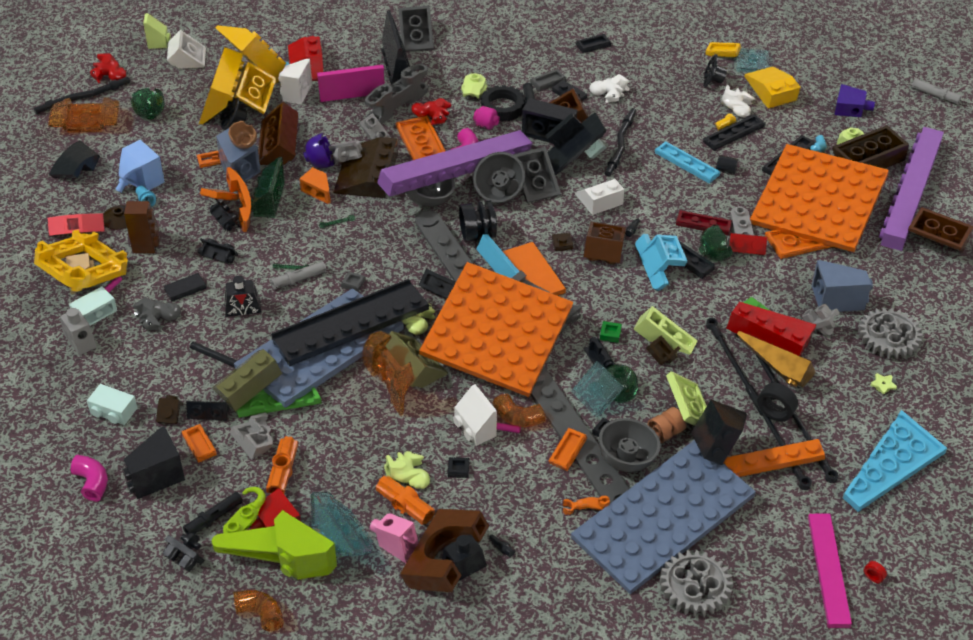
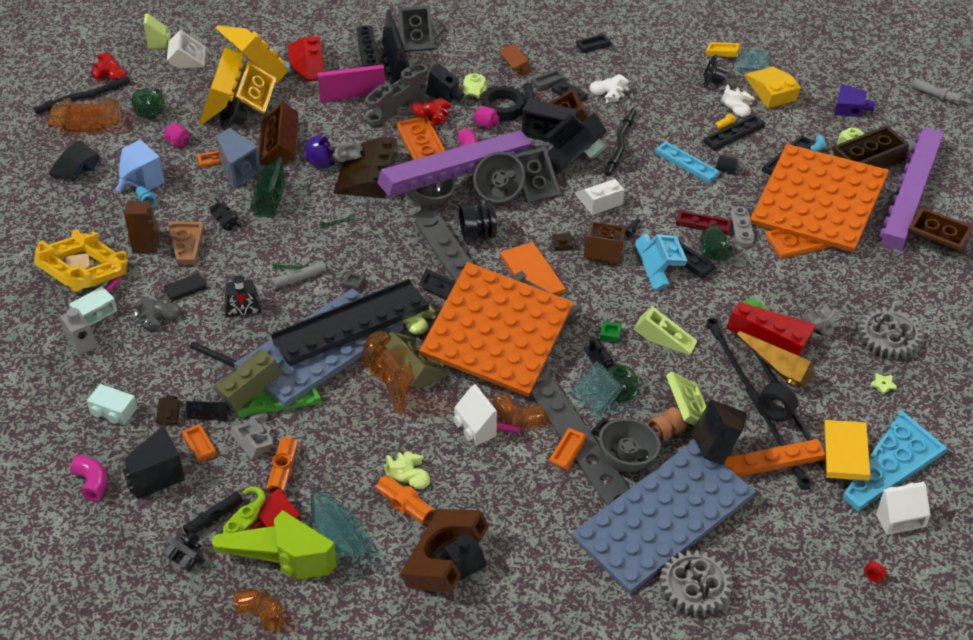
coral slope [48,213,105,236] -> none
dark brown dish [103,205,127,230] -> none
black hinge [198,238,238,264] -> none
orange tile [200,188,239,201] -> none
orange slope [226,167,251,232] -> none
medium nougat hair [228,121,257,149] -> none
white slope [278,59,312,104] -> none
orange slope [299,167,330,204] -> none
light grey hips [359,113,391,140] -> none
bright pink torso [370,513,418,563] -> none
black tile [448,457,469,478] -> none
medium azure tile [476,234,520,278] -> none
black piece [489,534,515,557] -> none
orange arm [563,496,610,515] -> none
dark brown bracket [646,335,681,365] -> none
red plate [728,233,767,255] -> none
dark pink tile [808,514,852,628] -> none
sand blue slope [812,260,873,312] -> none
none -> dark pink head [164,123,190,148]
none -> medium nougat wing [168,221,204,265]
none -> black brick [356,26,380,67]
none -> black torso [426,64,464,102]
none -> dark orange hinge [499,43,531,76]
none -> yellow tile [824,420,870,481]
none -> white slope [876,482,930,535]

